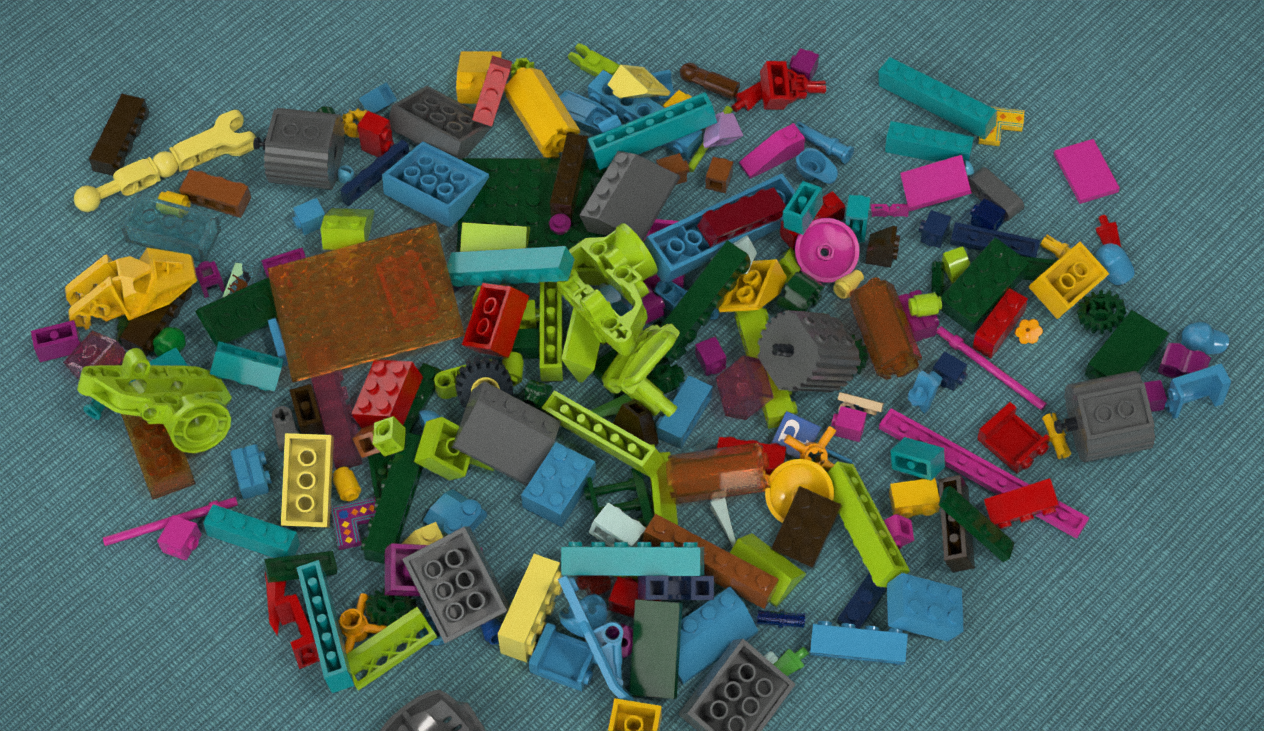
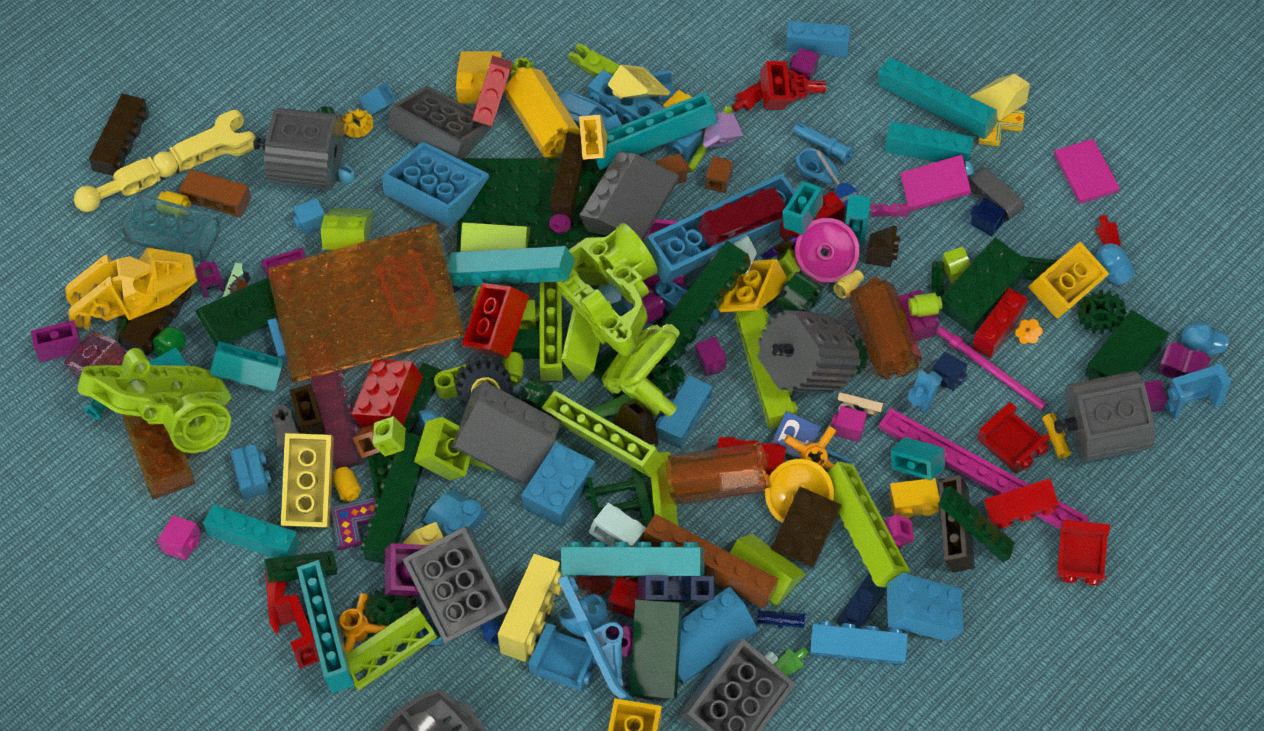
dark pink bar [103,497,238,546] -> none
dark blue plate [340,139,410,207] -> none
red brick [357,111,394,157] -> none
reddish brown piece [679,62,740,100] -> none
light aqua piece [710,492,736,547] -> none
clear pink brick [716,355,774,420] -> none
dark pink slope [739,123,805,179] -> none
dark blue brick [919,210,951,248] -> none
dark blue plate [950,222,1040,258] -> none
yellow pin [1040,234,1071,259] -> none
none -> yellow slope [579,115,608,160]
none -> piece [763,236,797,260]
none -> dark azure brick [786,21,850,57]
none -> piece [816,150,859,211]
none -> light yellow slope [970,73,1030,121]
none -> red panel [1056,519,1110,586]

